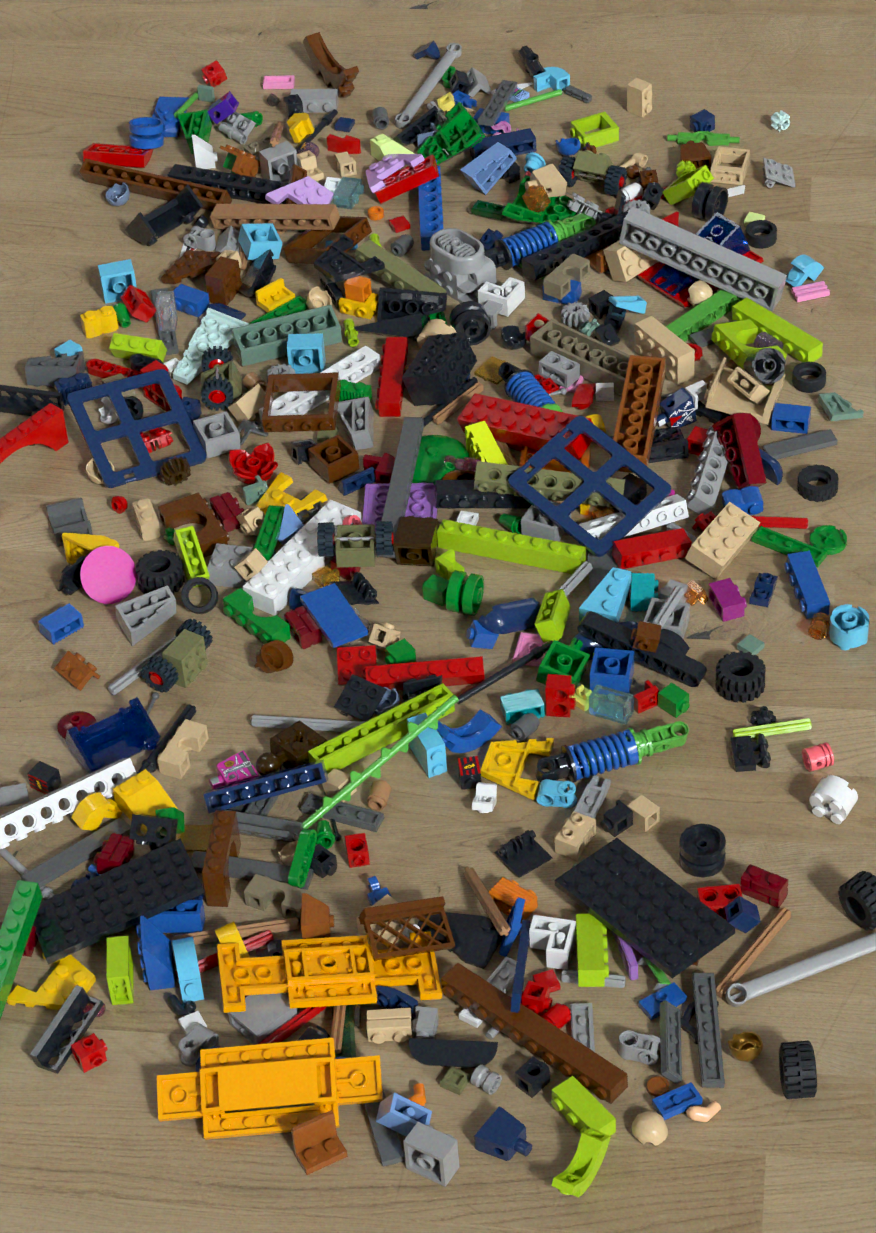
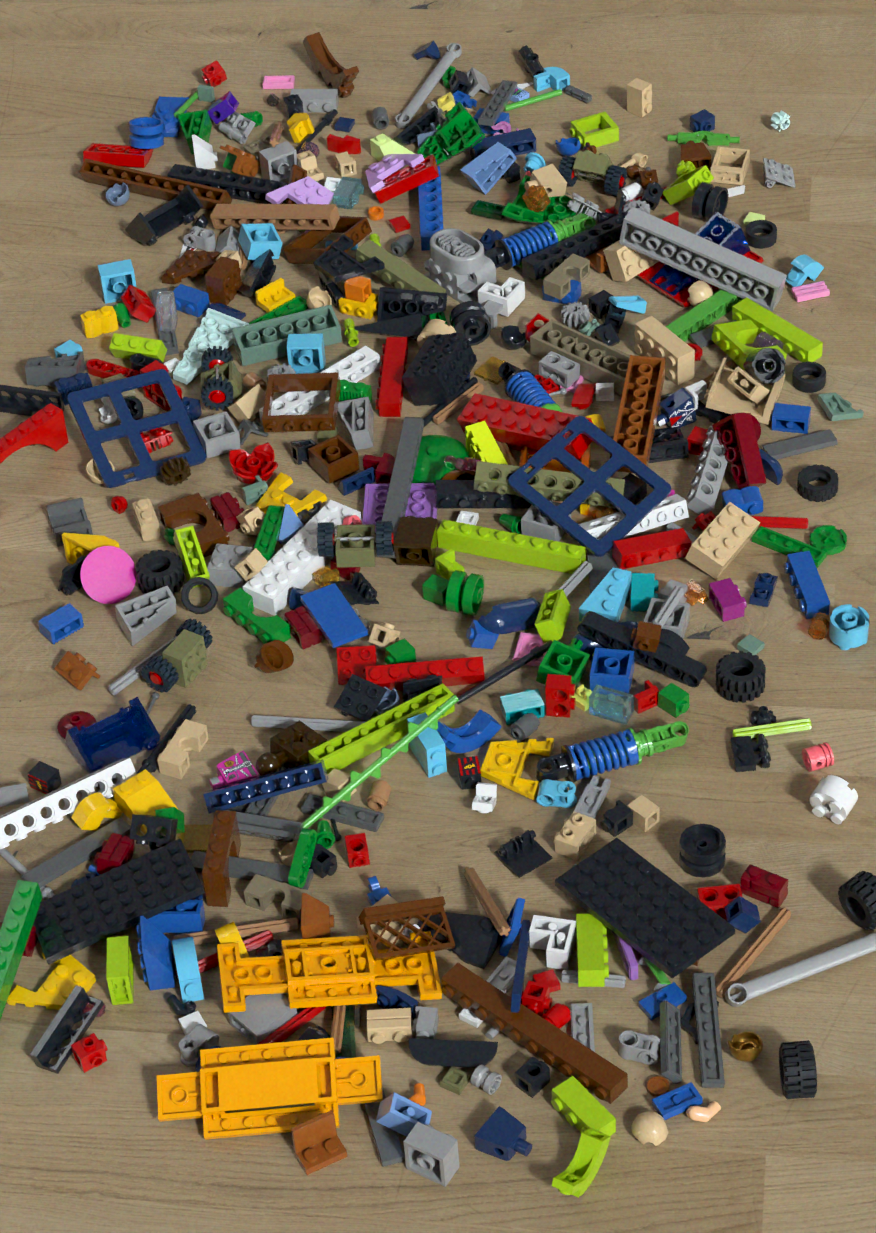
orange brick [489,877,538,923] -> none

